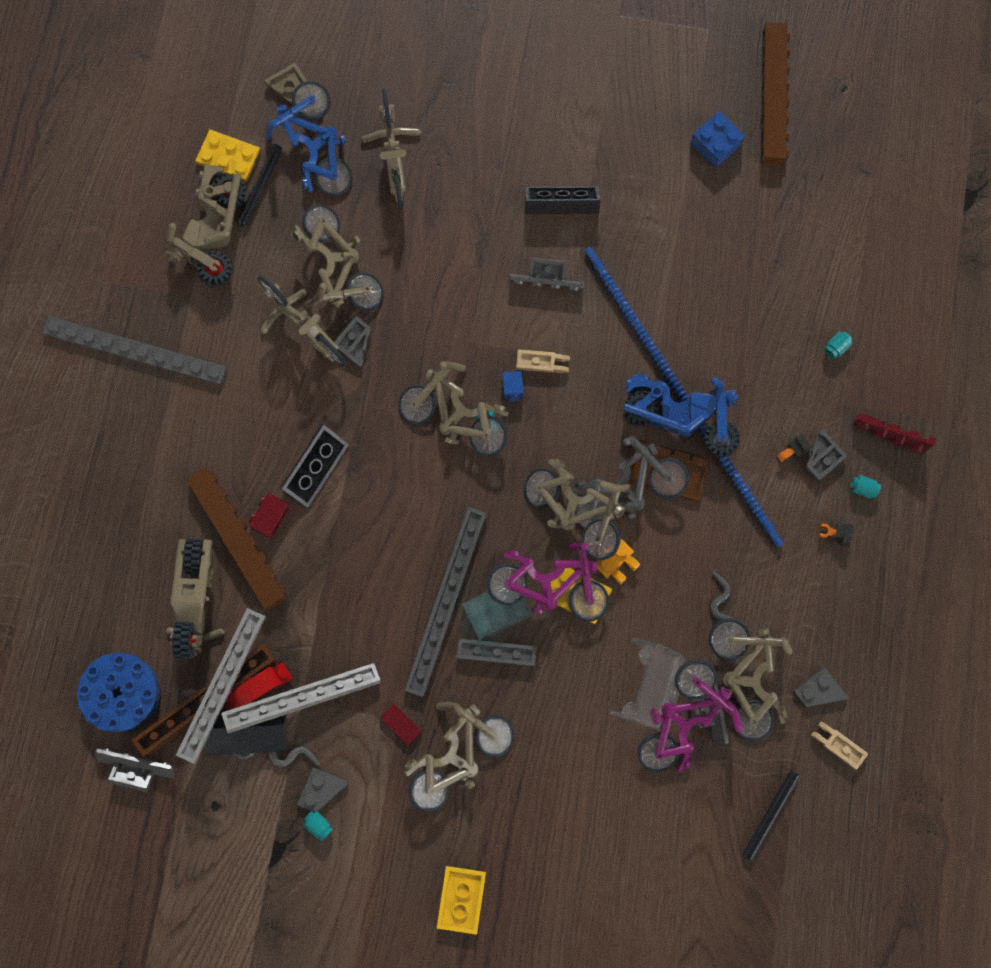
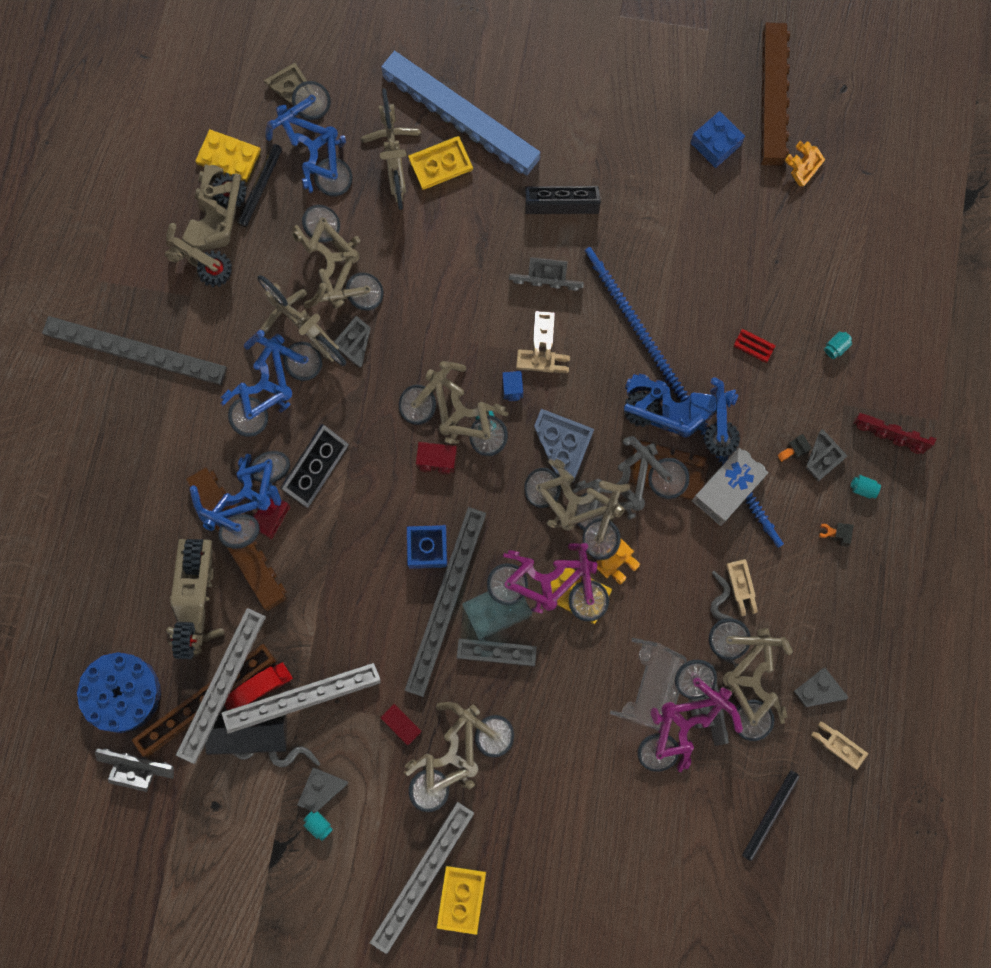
none -> blue piece [190,451,290,549]
none -> piece [220,330,322,437]
none -> light grey plate [370,802,474,954]
none -> medium blue brick [381,50,540,176]
none -> blue brick [407,525,447,569]
none -> yellow plate [408,136,473,190]
none -> dark red brick [416,442,457,475]
none -> hinge [533,312,554,360]
none -> sand blue plate [534,409,594,483]
none -> light grey panel [692,448,769,526]
none -> tan hinge [726,559,758,616]
none -> red tile [733,329,776,363]
none -> light orange plate [785,141,825,186]

